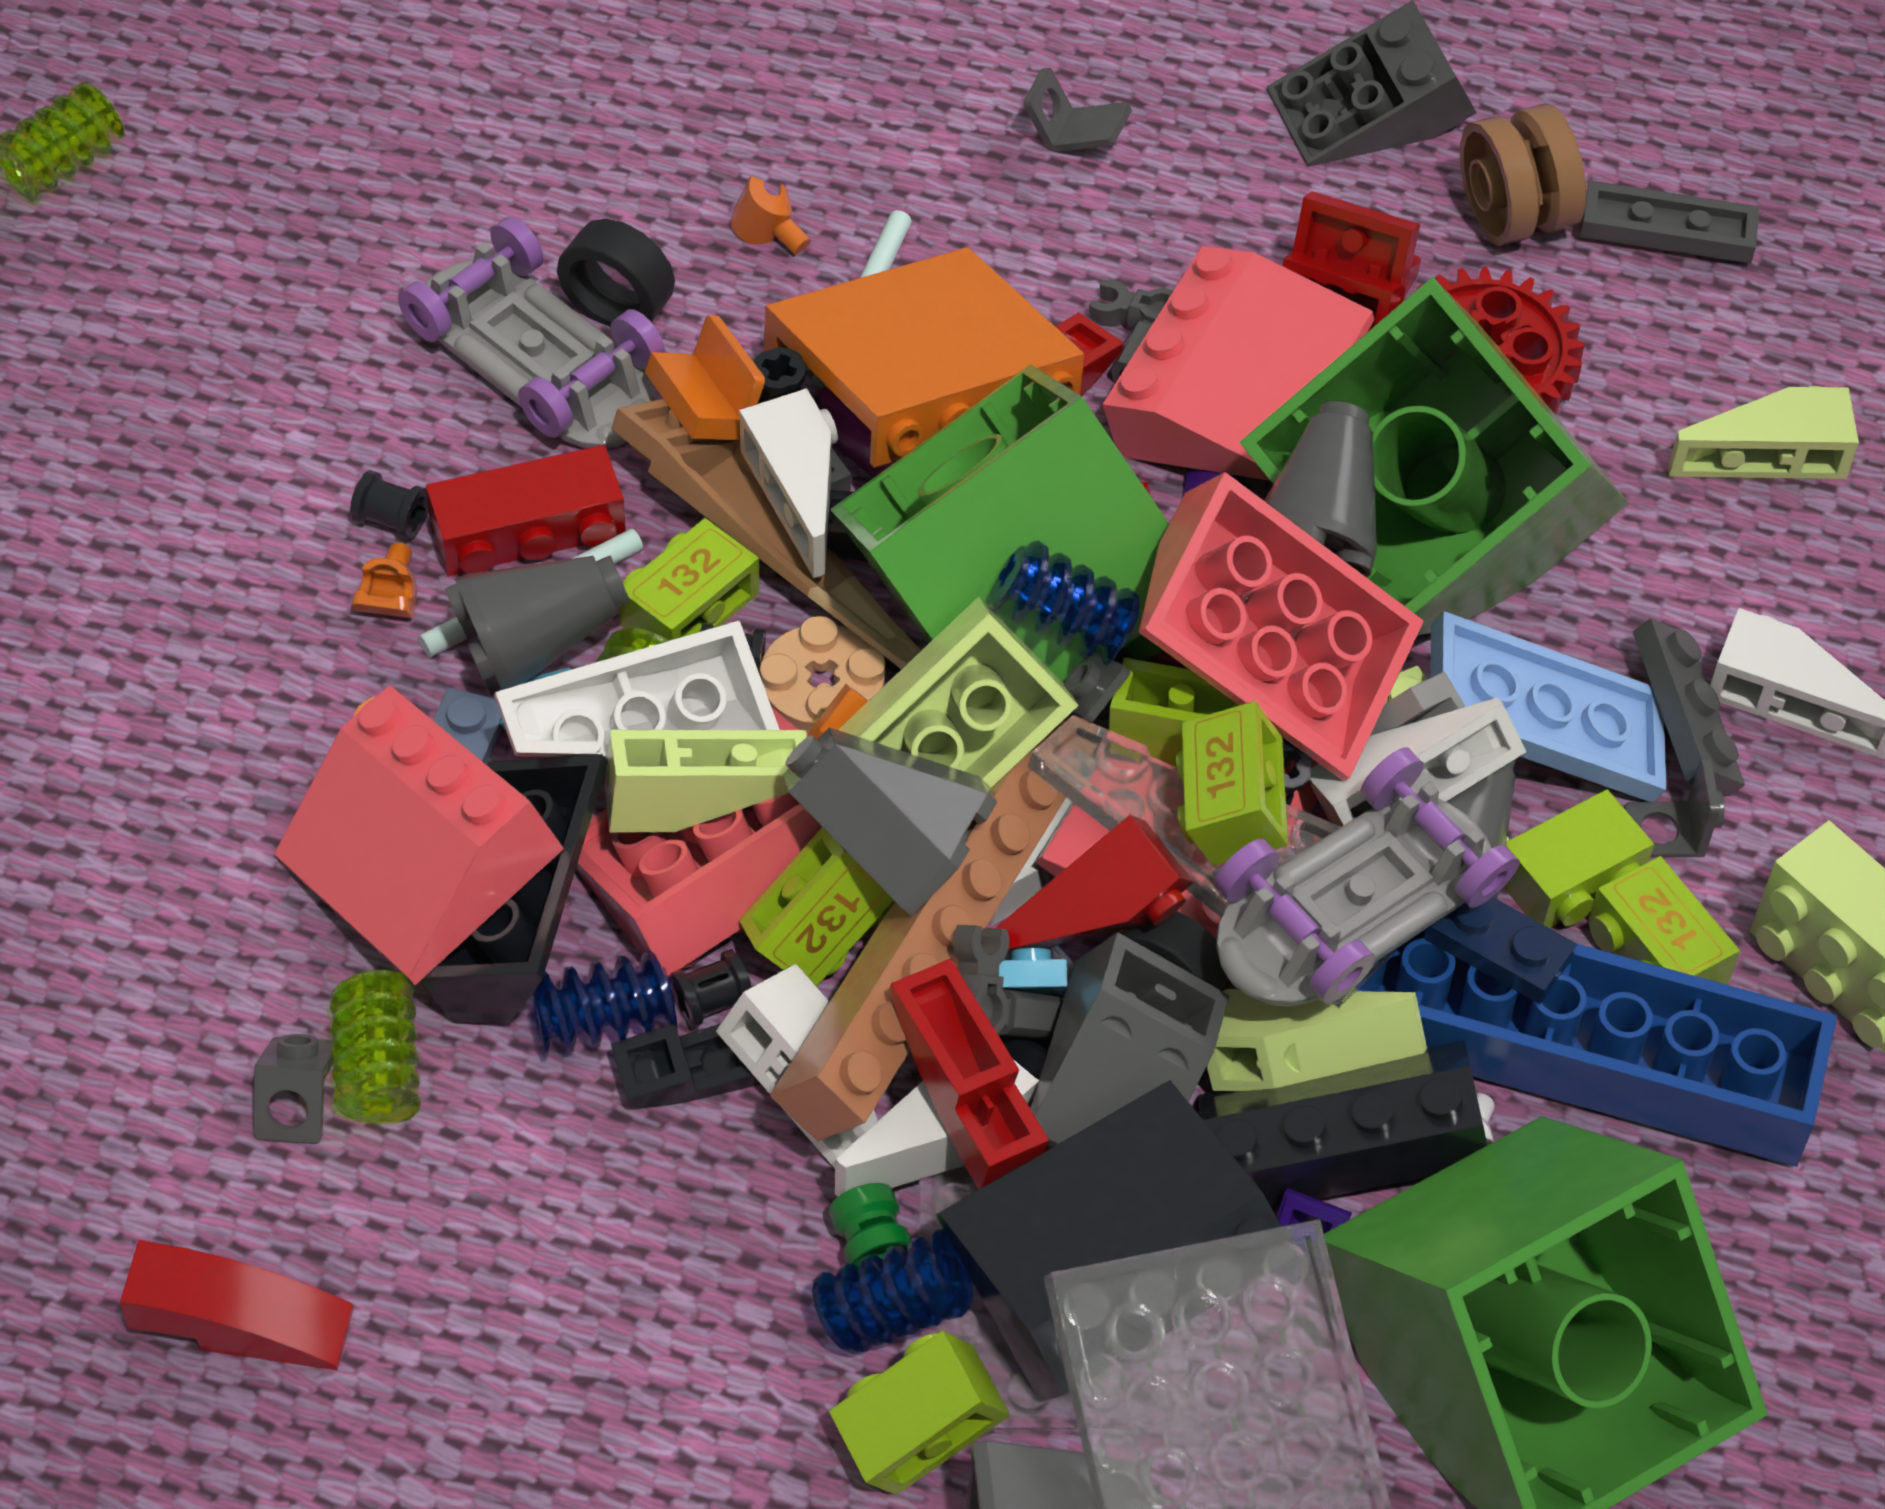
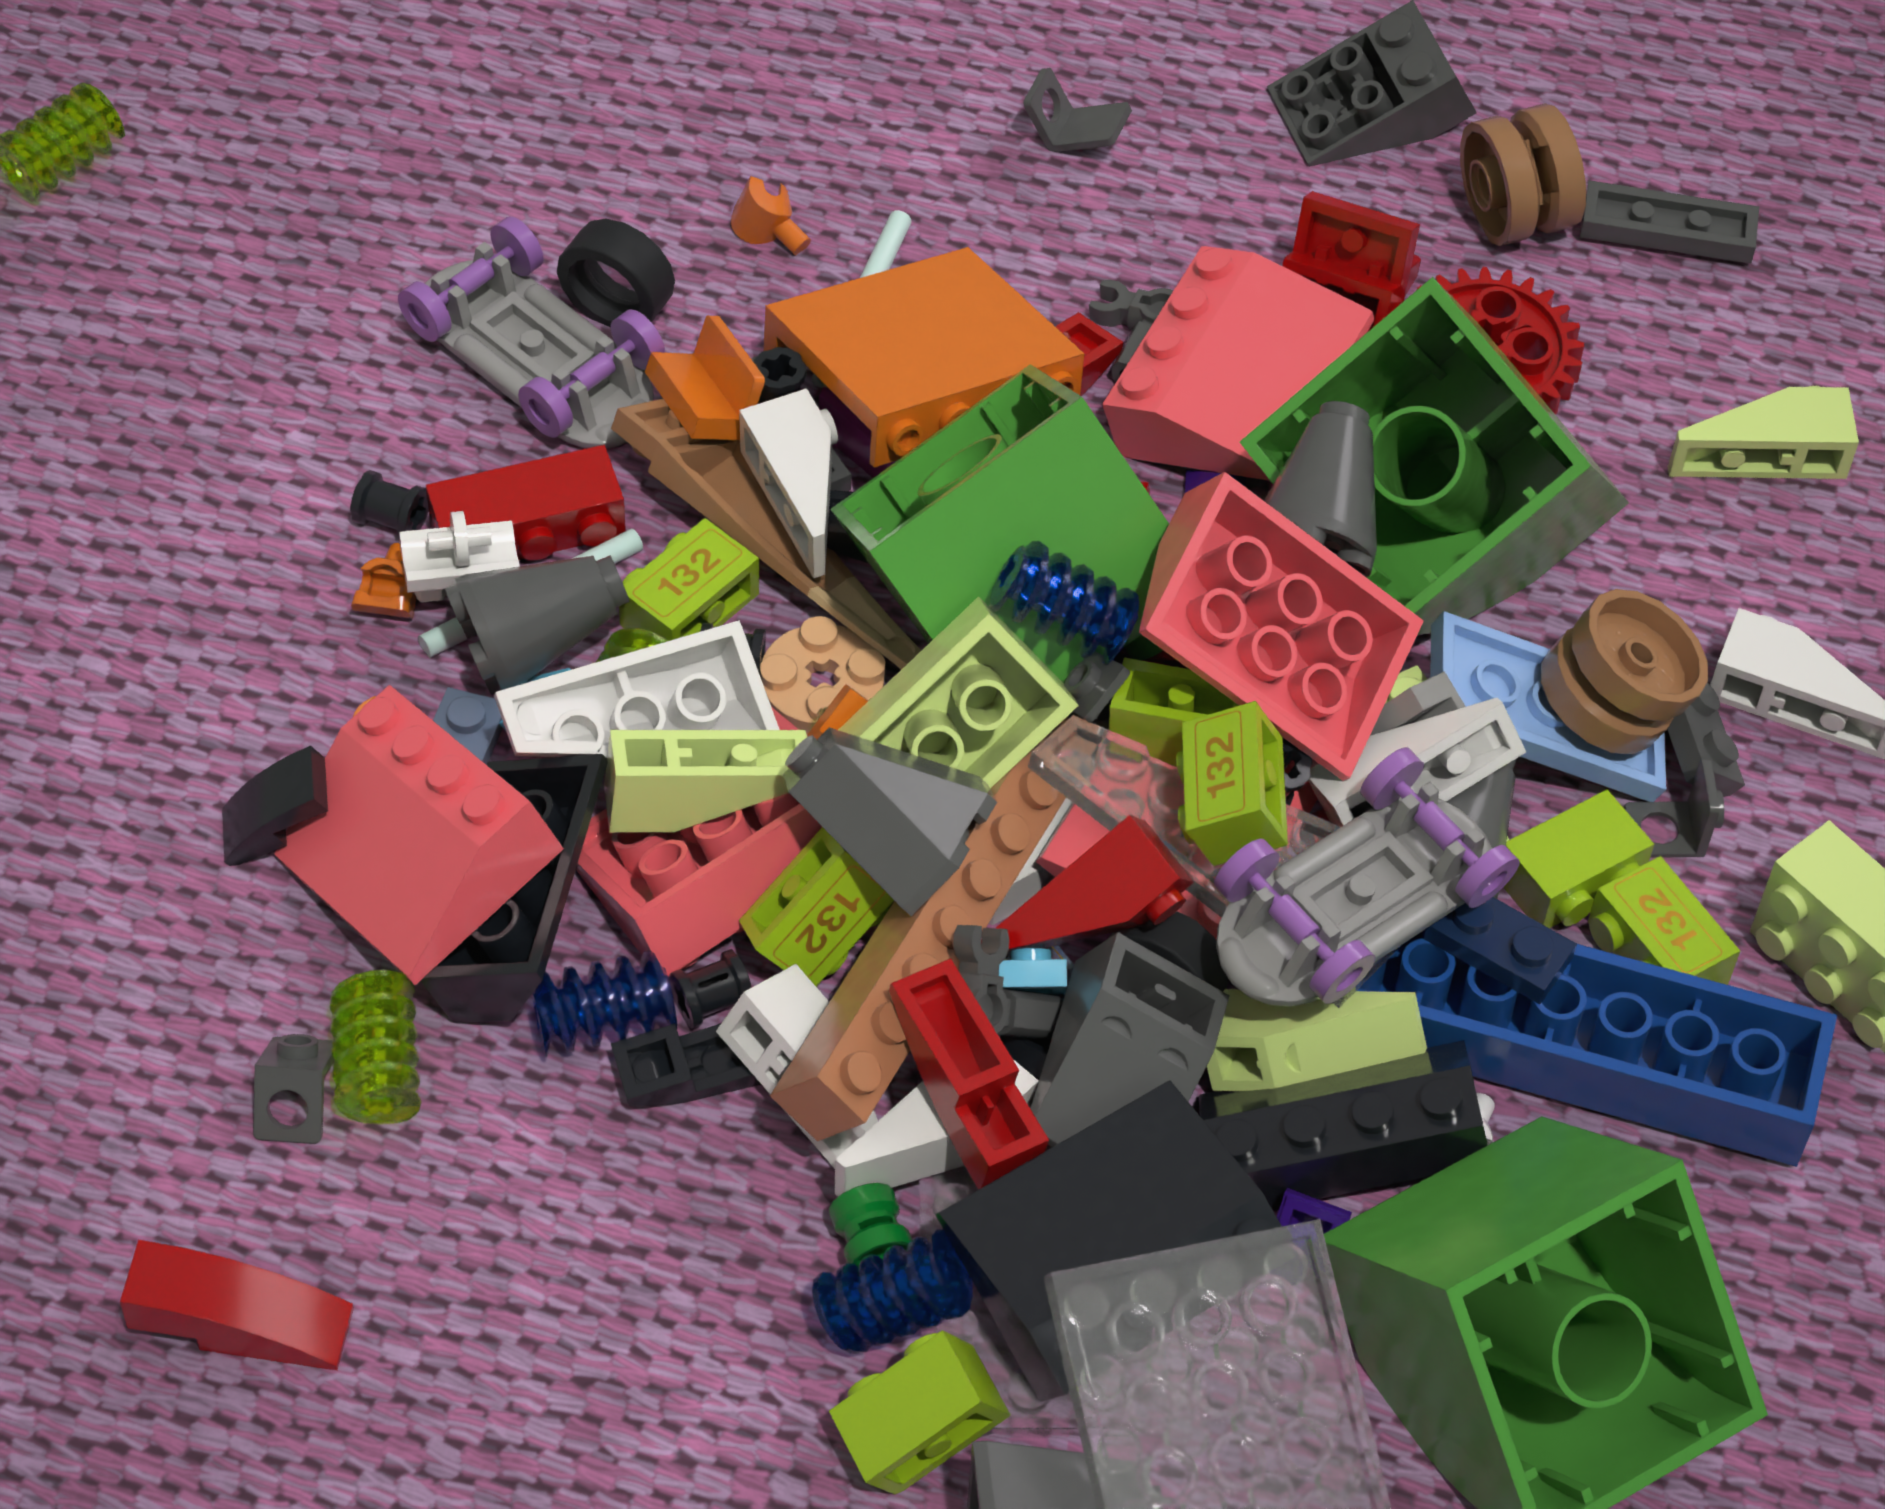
none -> black slope [222,745,328,866]
none -> white hips [399,511,520,602]
none -> medium nougat wheel [1541,589,1708,754]

